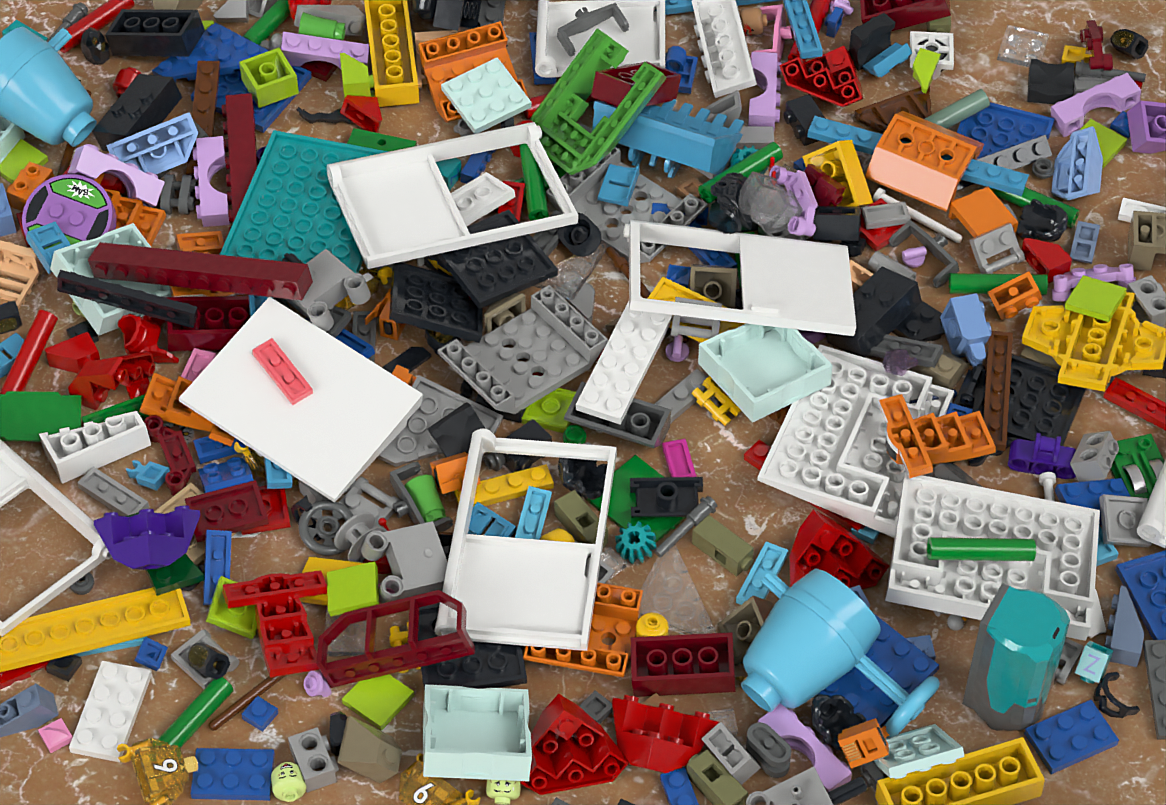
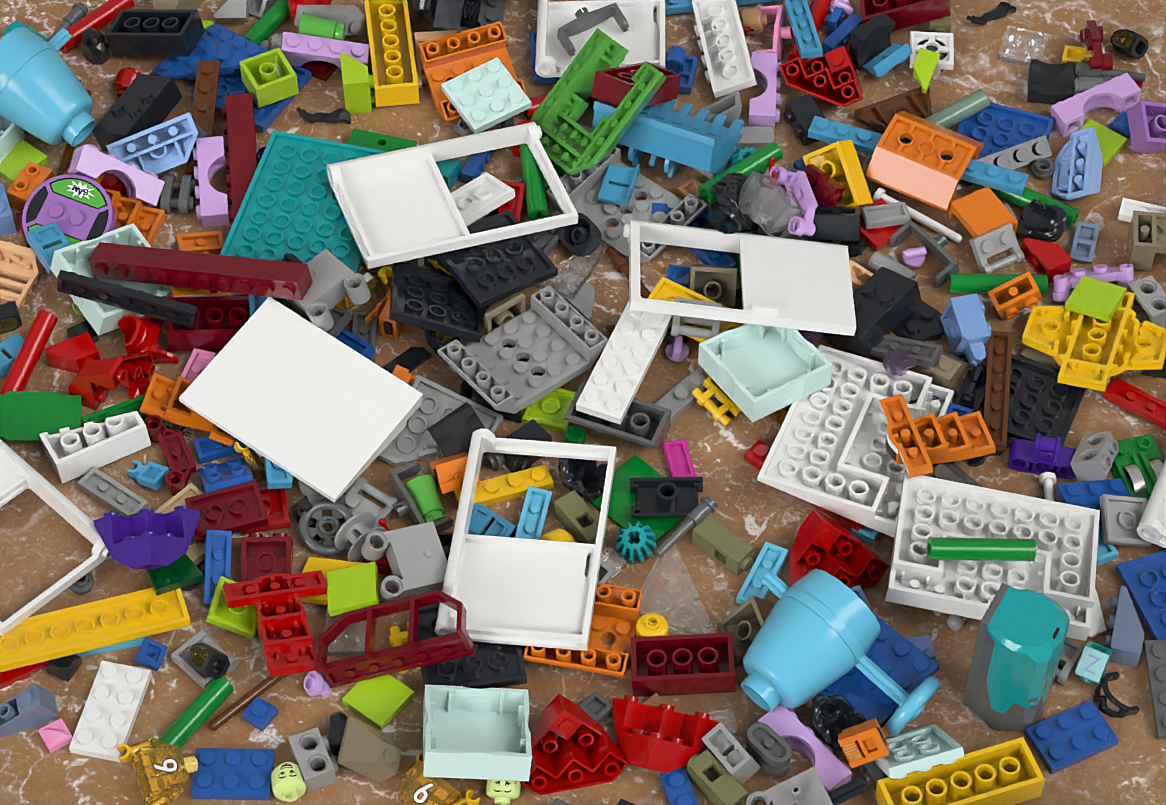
coral tile [252,338,313,405] -> none
red slope [340,95,382,133] -> none
none -> dark red plate [241,533,293,582]
none -> blue piece [822,13,863,54]
none -> black hair [966,2,1016,26]

